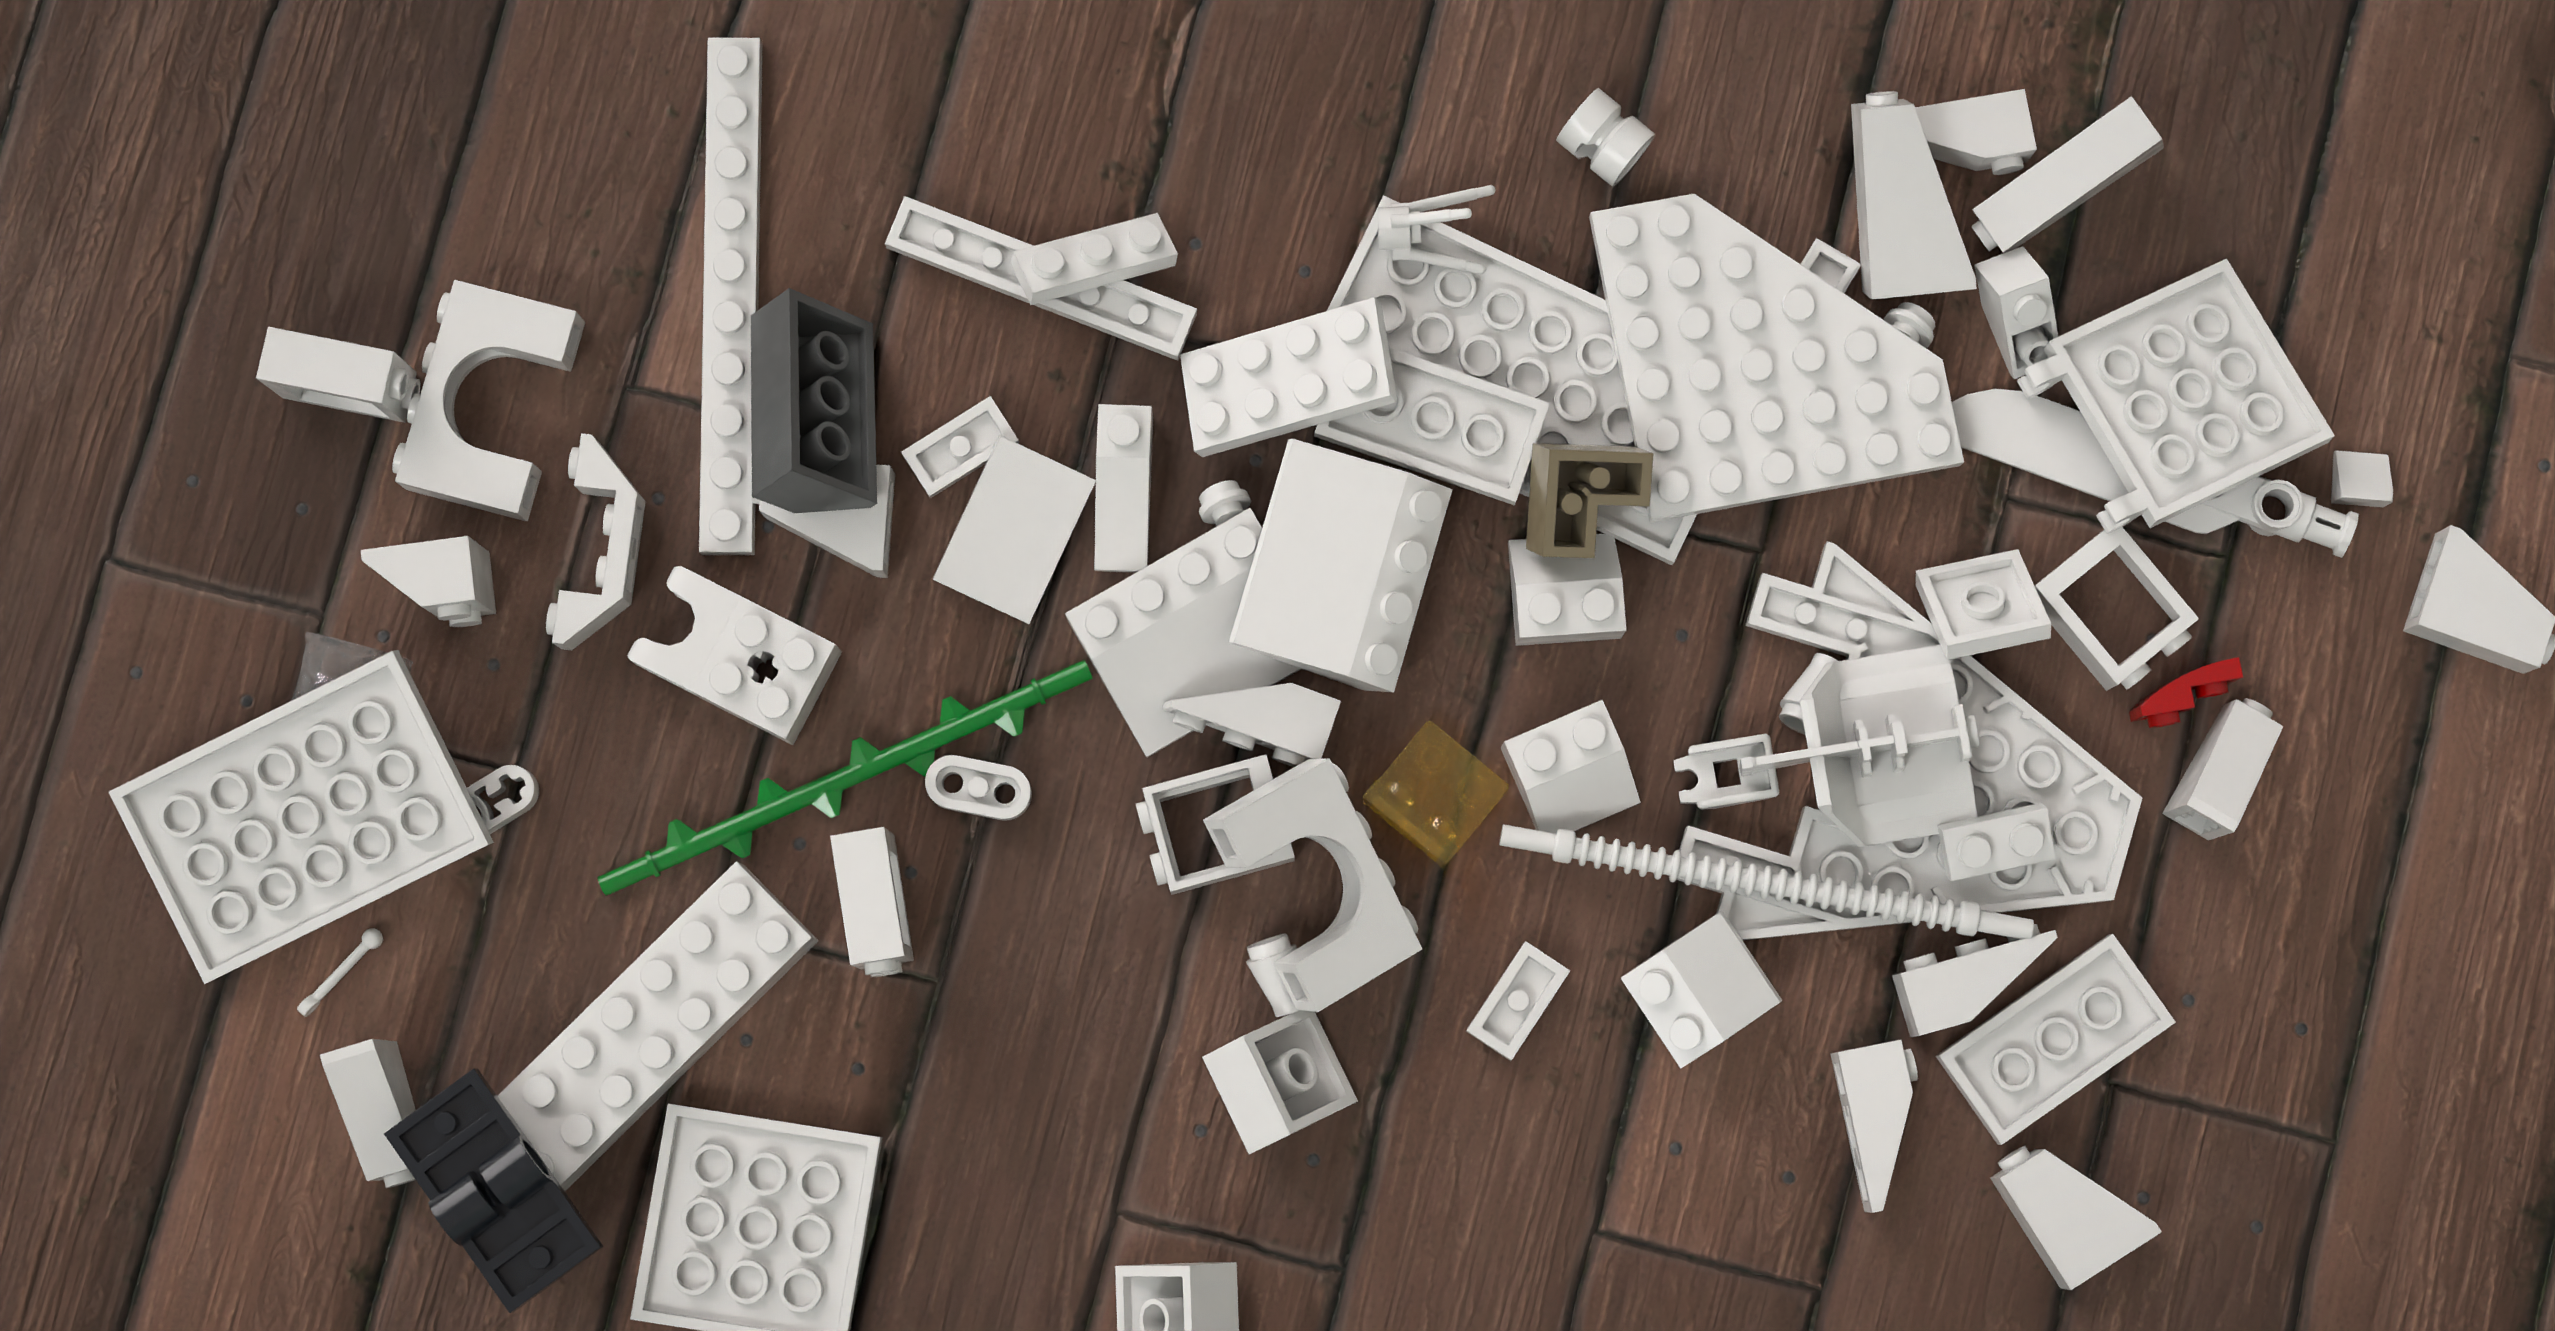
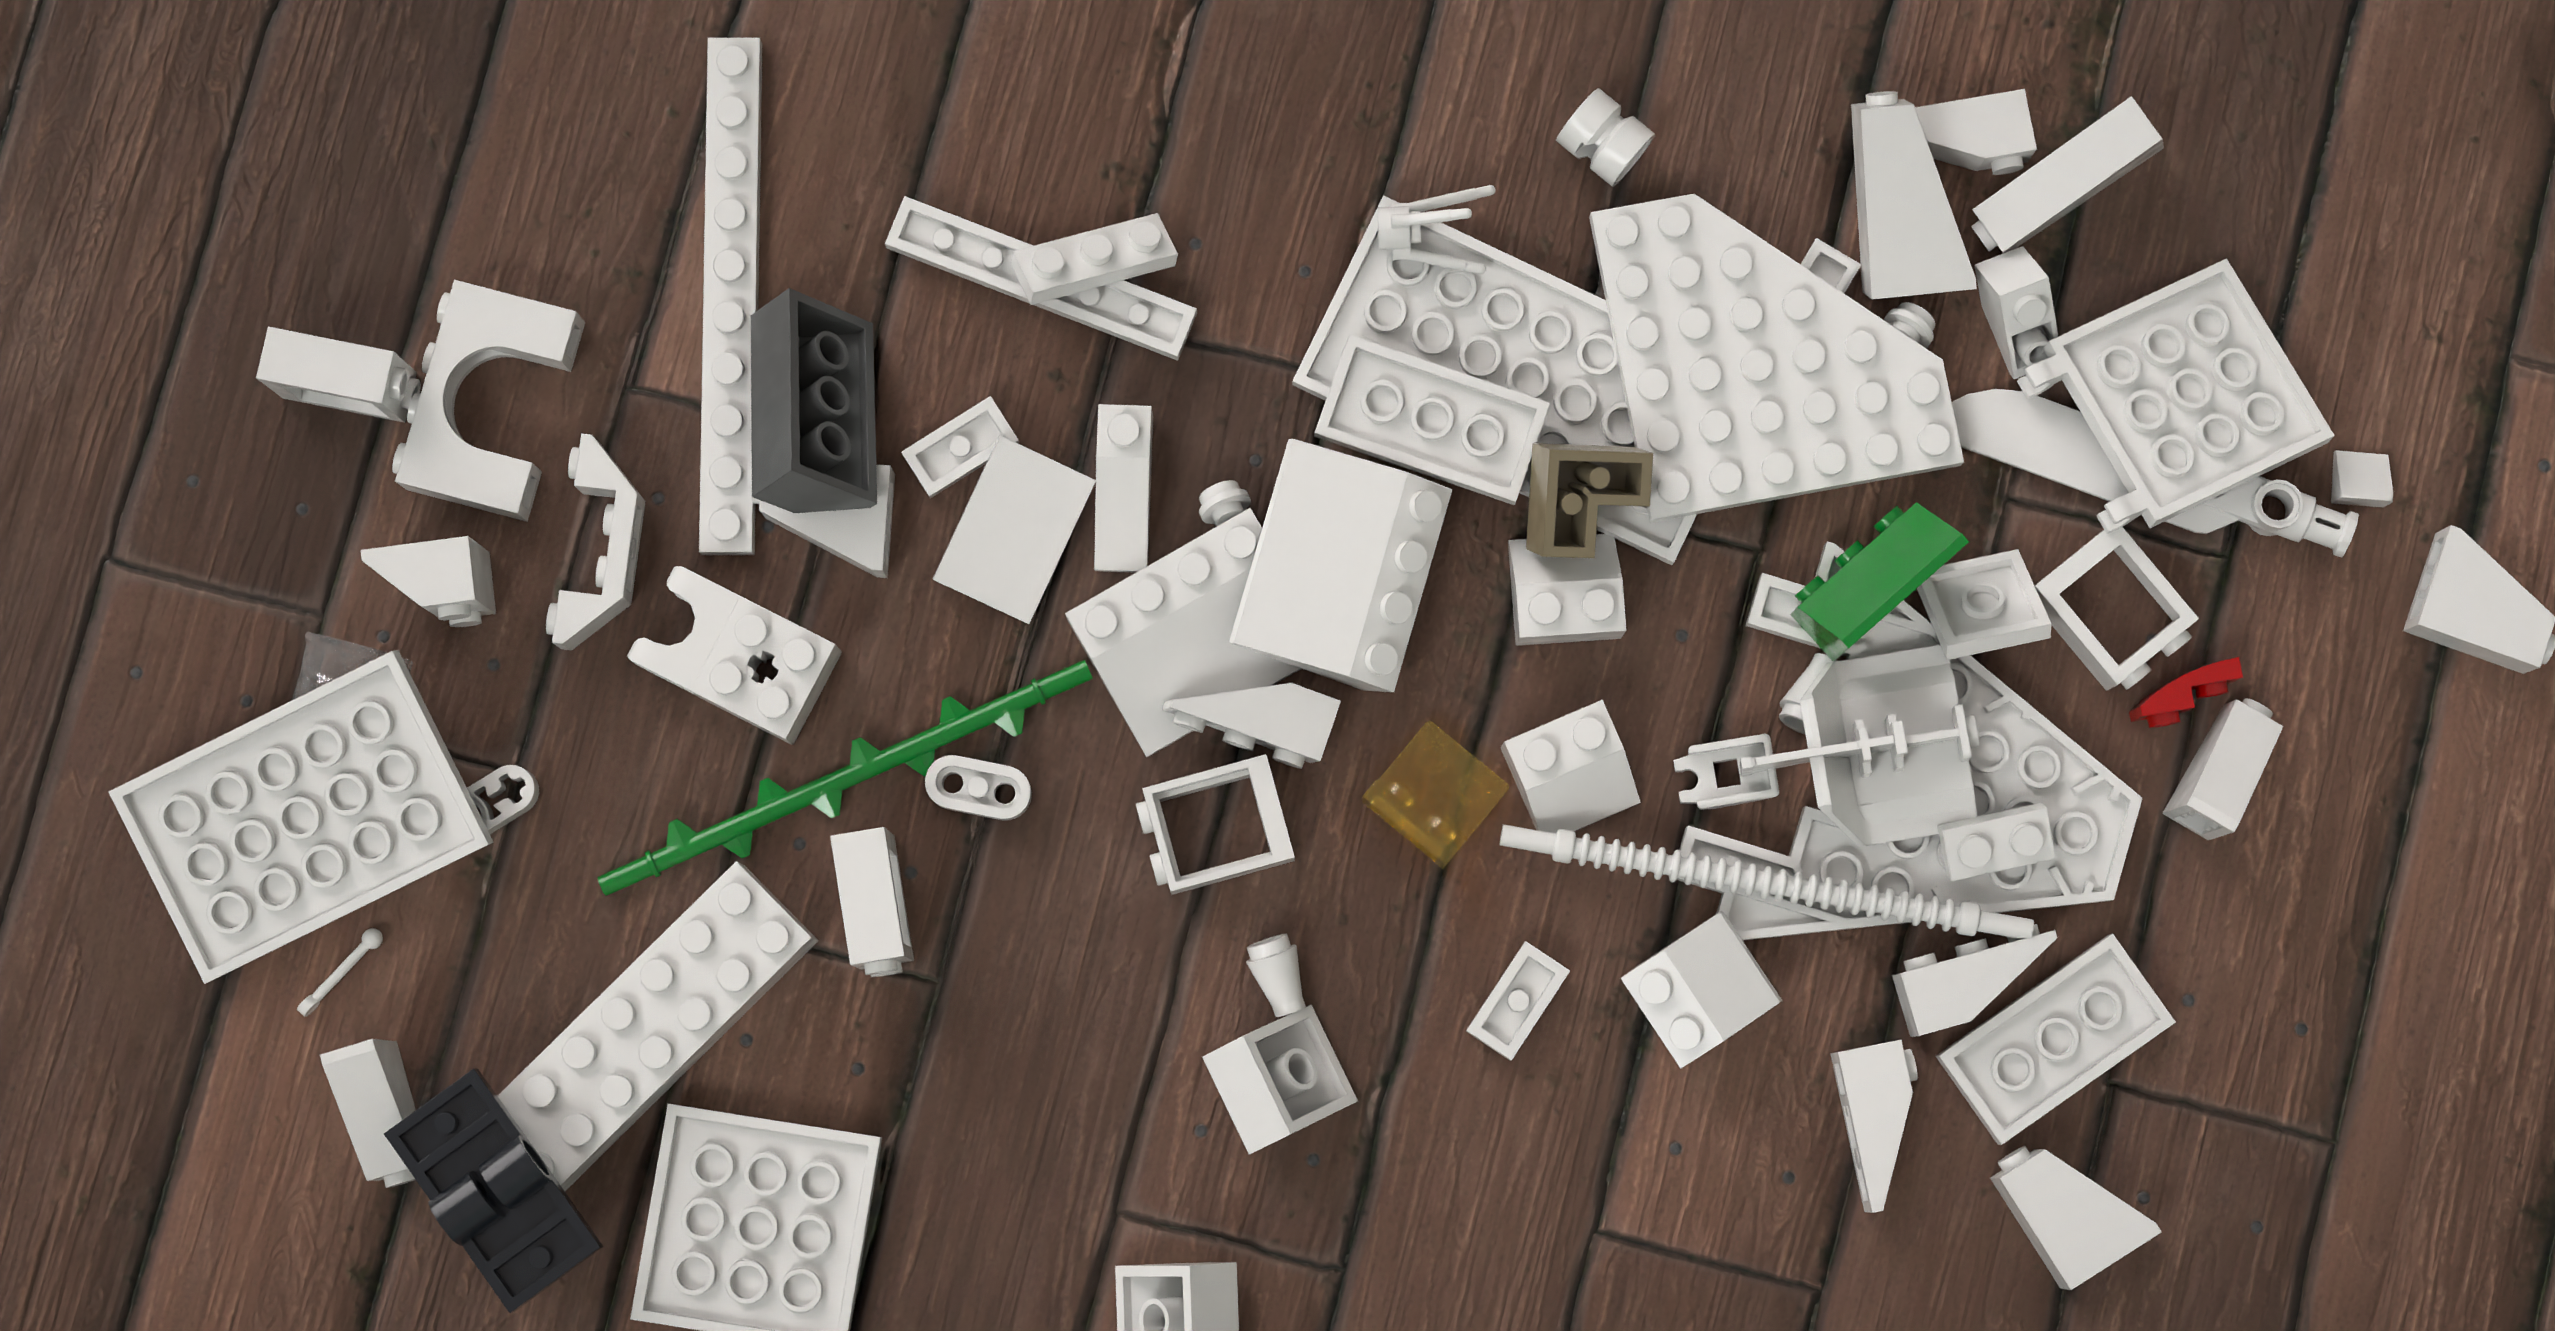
white plate [1180,297,1398,457] -> none
white arch [1203,758,1422,1012] -> none
none -> green slope [1790,502,1969,661]

